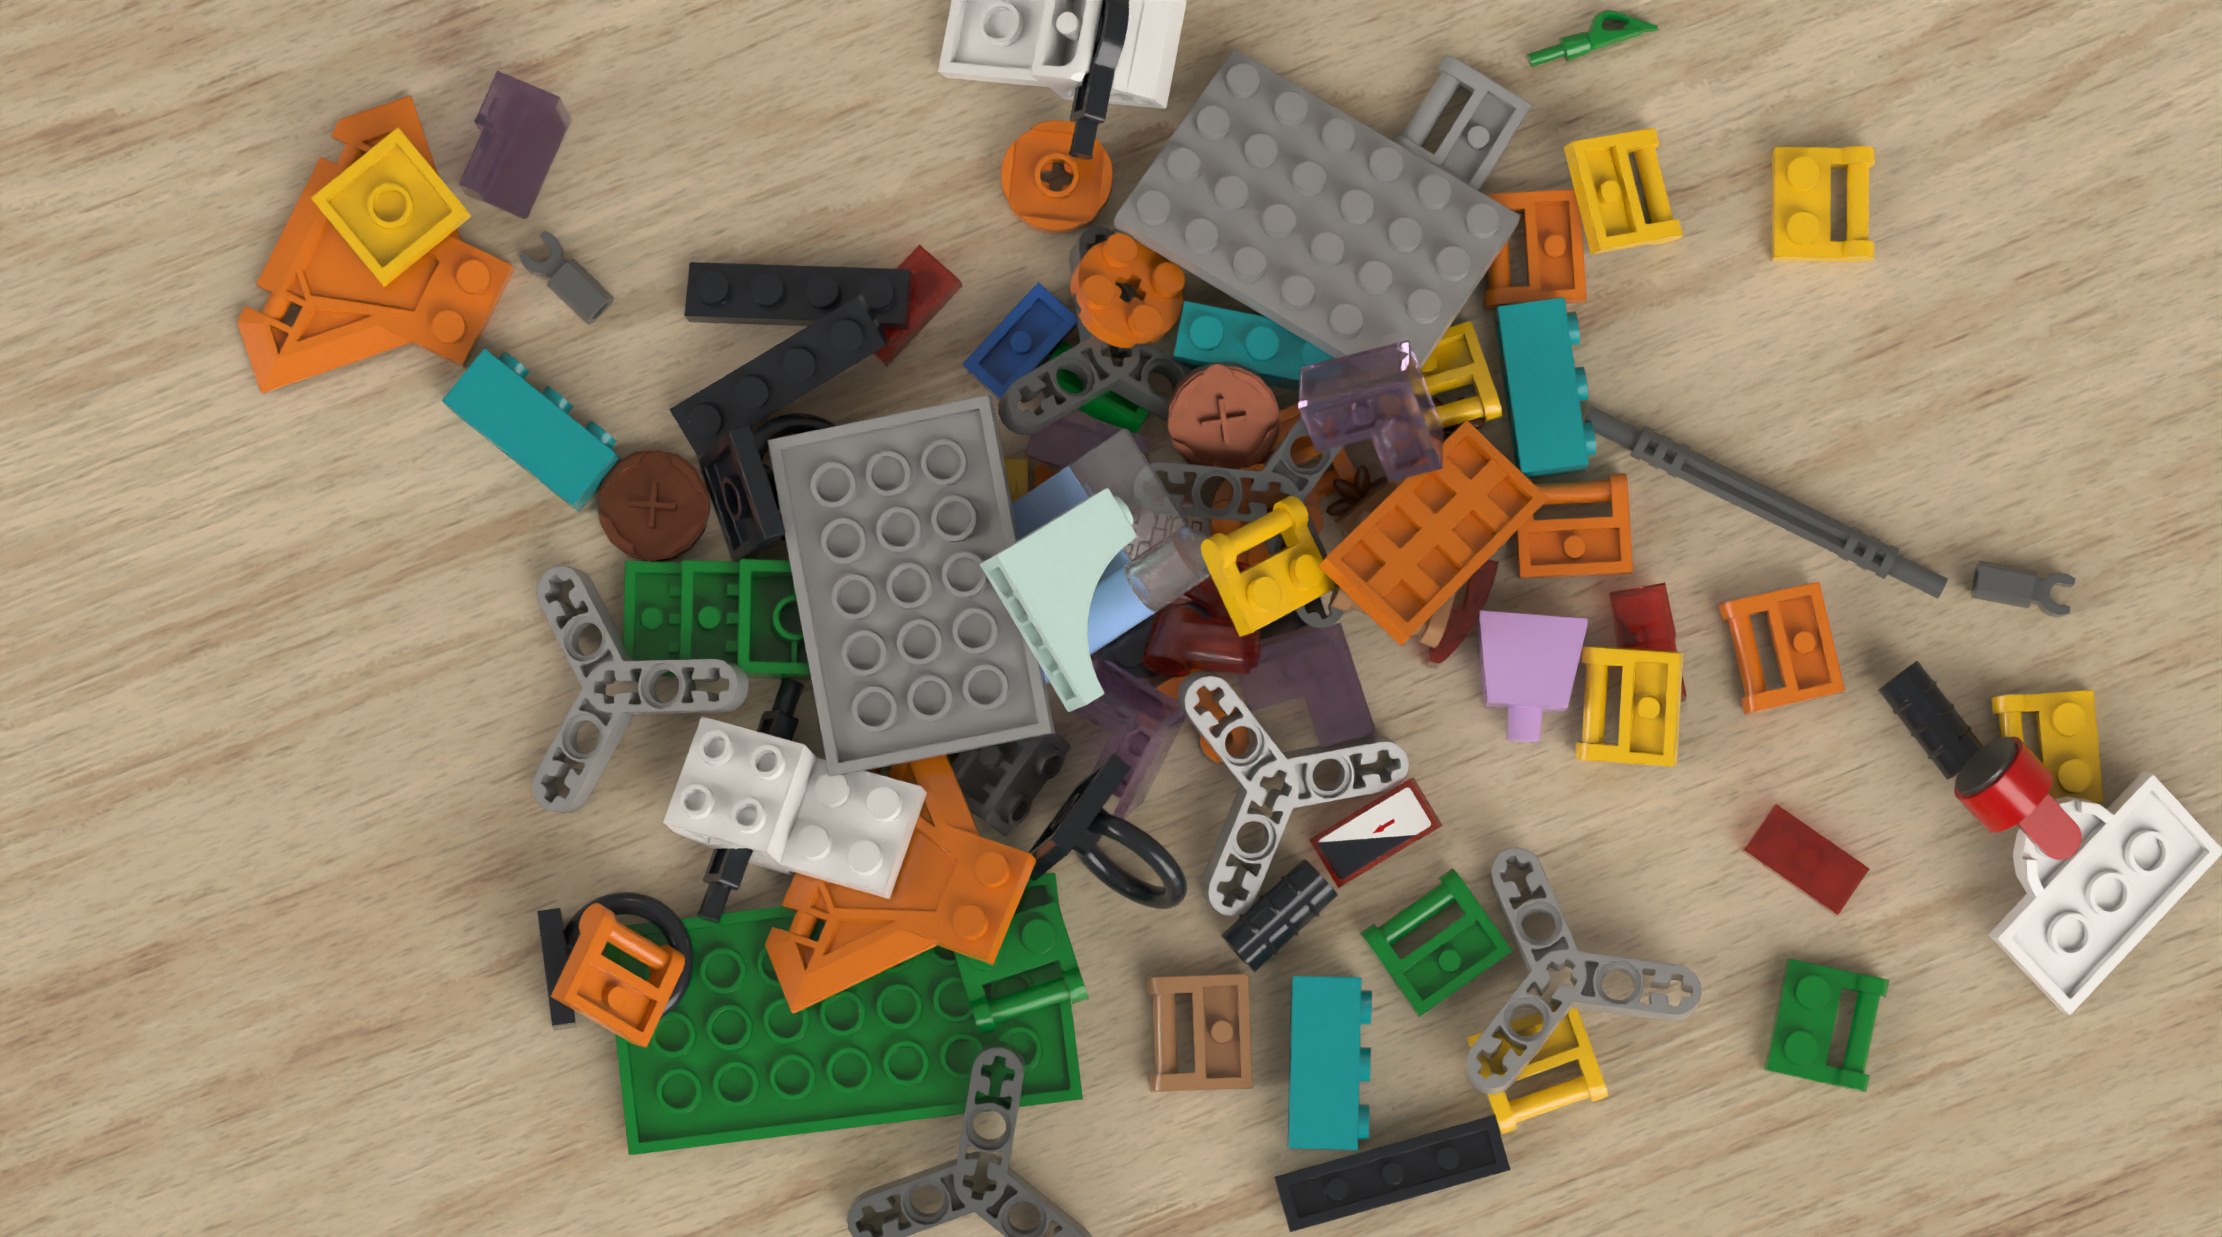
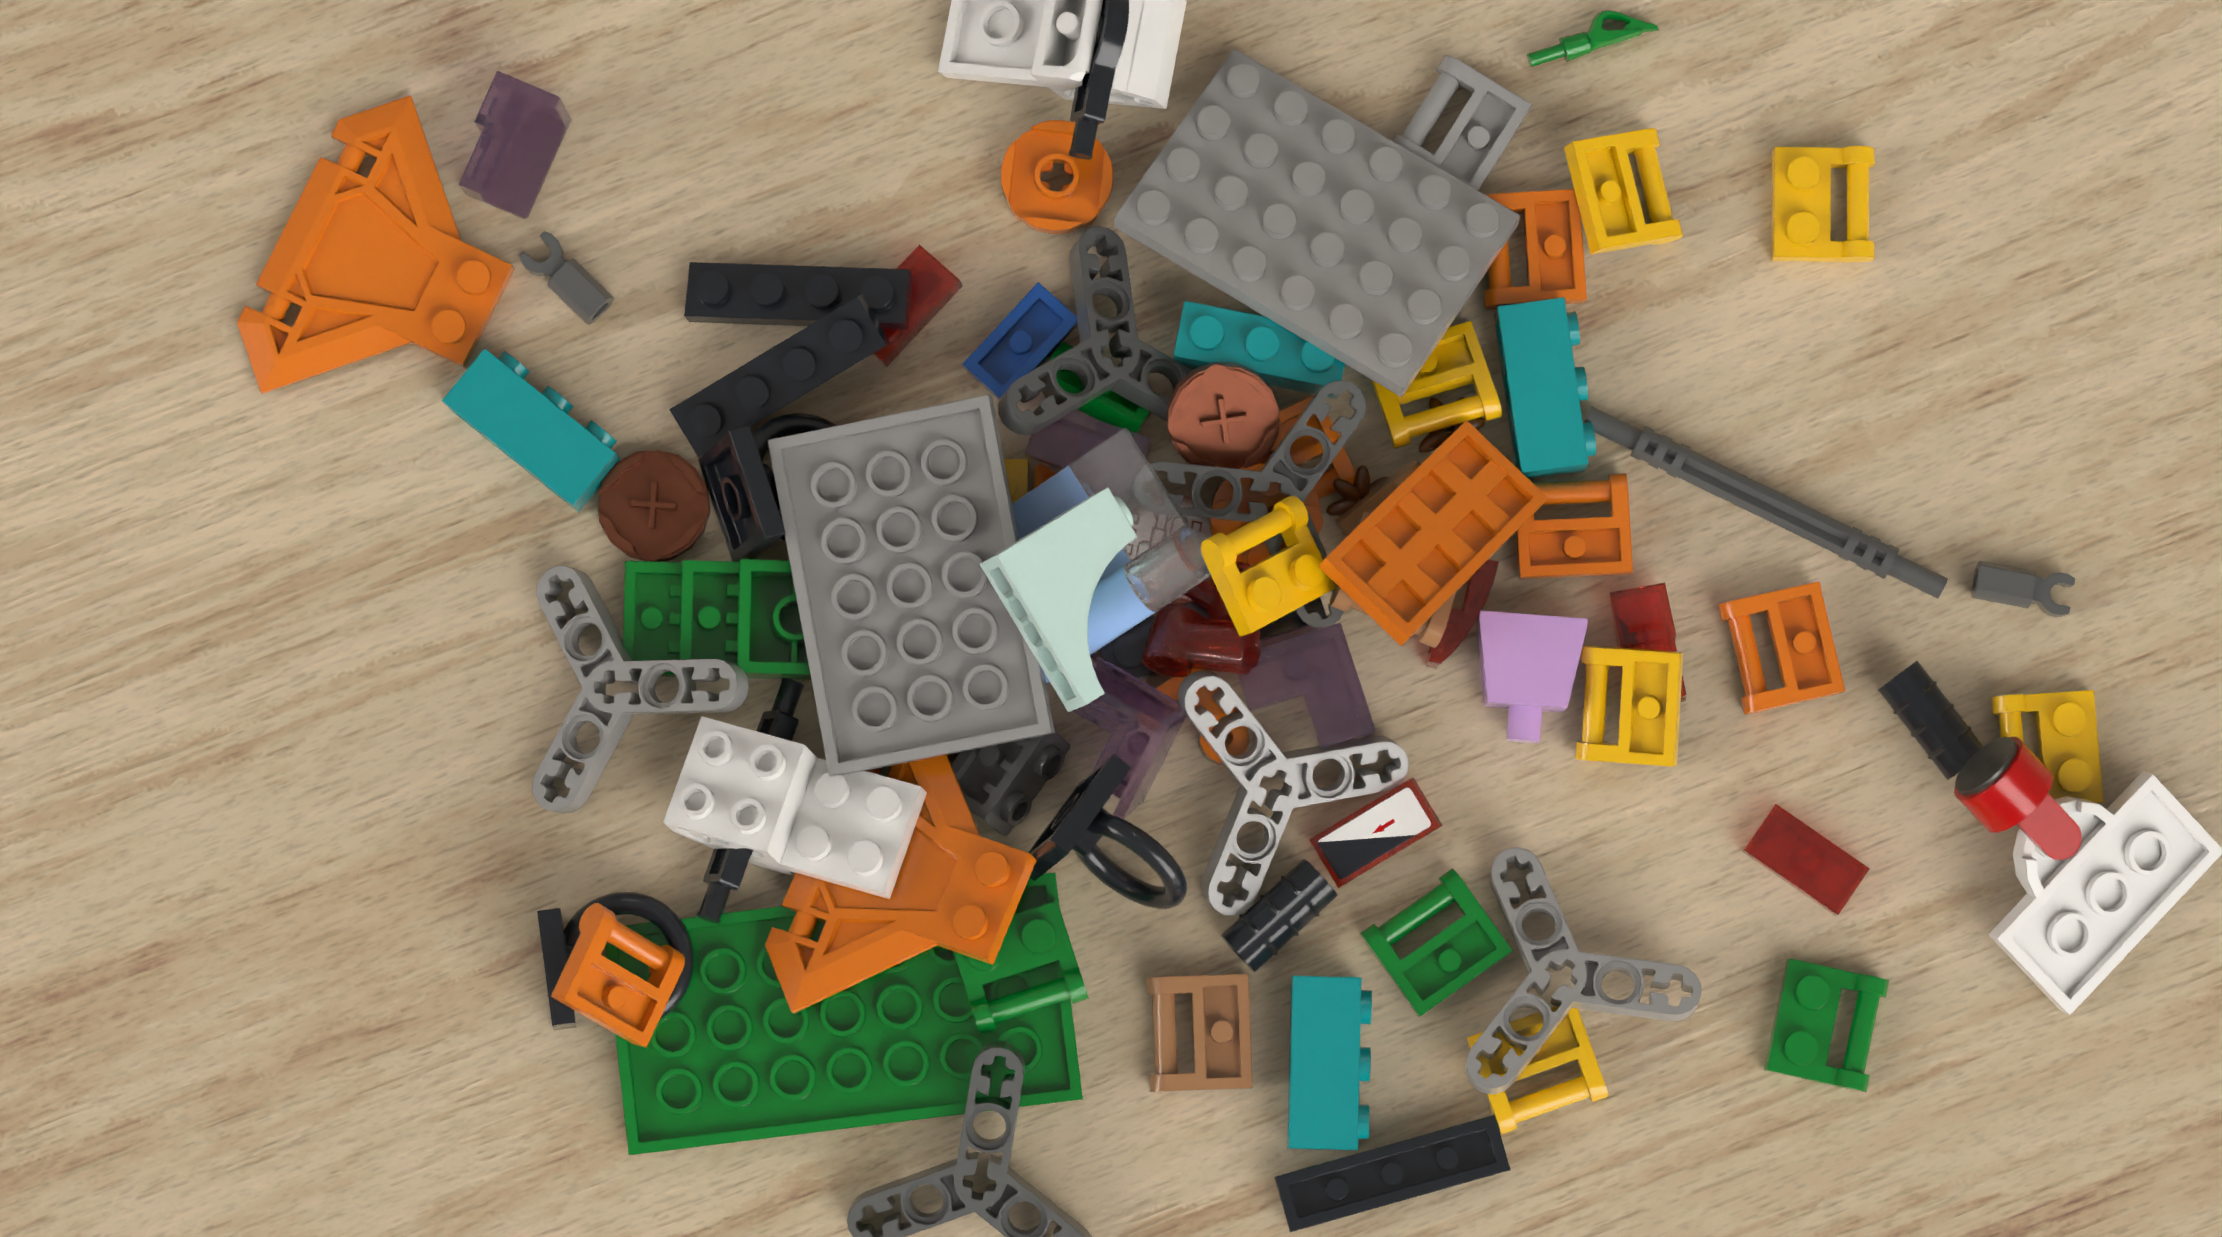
yellow plate [311,128,472,287] -> none
orange plate [1070,233,1185,348] -> none
panel [1298,340,1443,482] -> none

